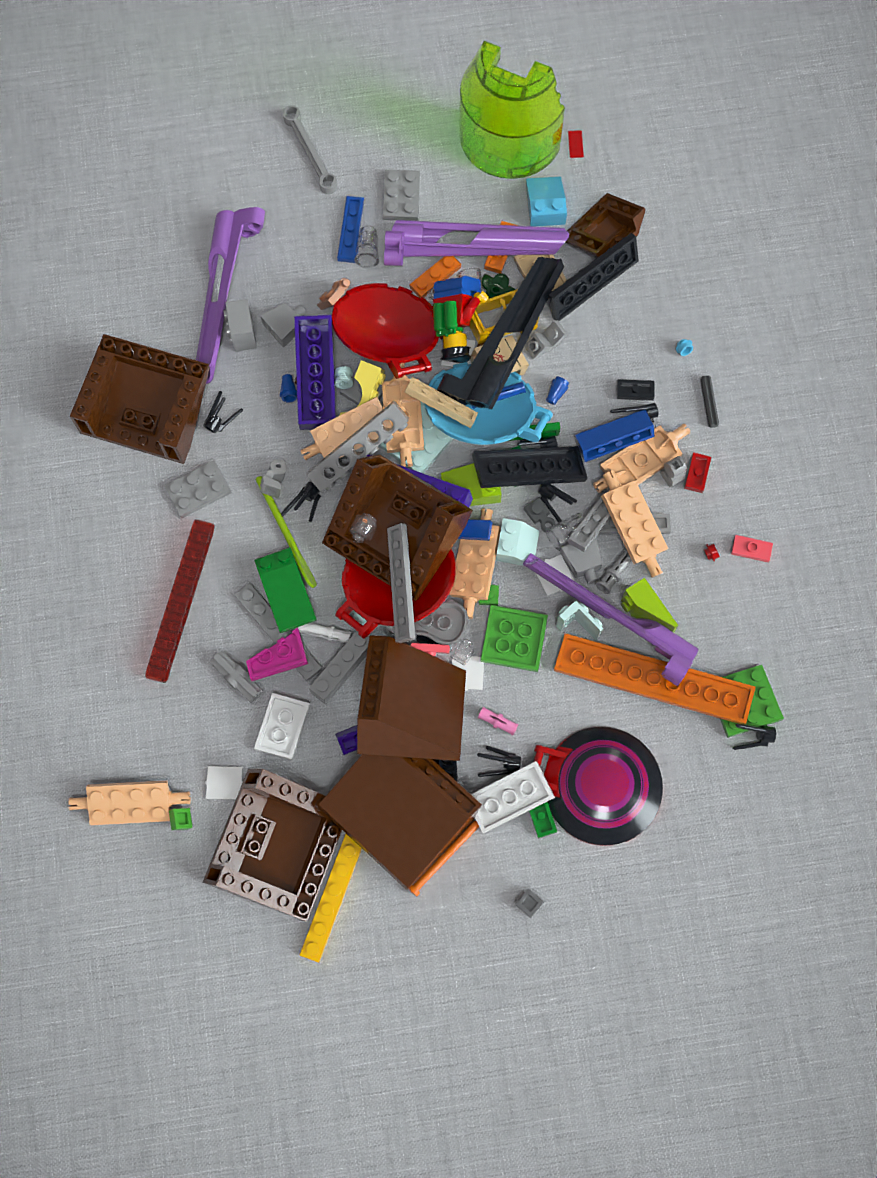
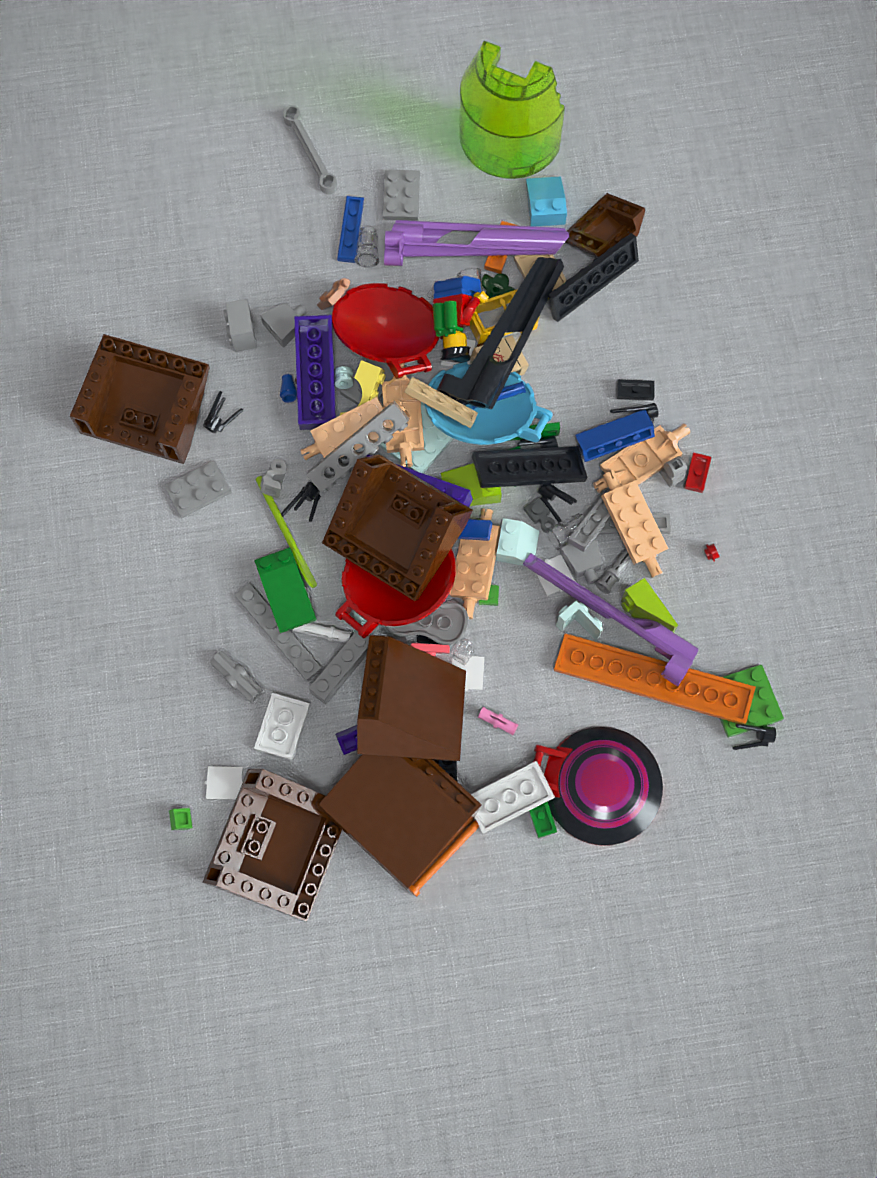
light nougat plate [68,780,191,825] -> none
clear red beam [145,519,215,683] -> none
medium lavender panel [196,207,265,384] -> none
dark pink wing [246,627,308,681] -> none
yellow plate [300,834,362,963] -> none
clear head [349,513,378,543] -> none
light grey plate [387,523,415,643] -> none
orange plate [409,256,461,298] -> none
black plant [477,746,521,777] -> none
bright green plate [481,605,548,672] -> none
flat silver plate [515,889,544,918] -> none
light grey slope [524,320,568,359] -> none
blue cone [546,376,569,405] -> none
red sticker [568,130,584,158] -> none
medium azure plate [676,339,693,356] -> none
dark grey axle [701,375,719,428] -> none
coral plate [731,535,773,563] -> none

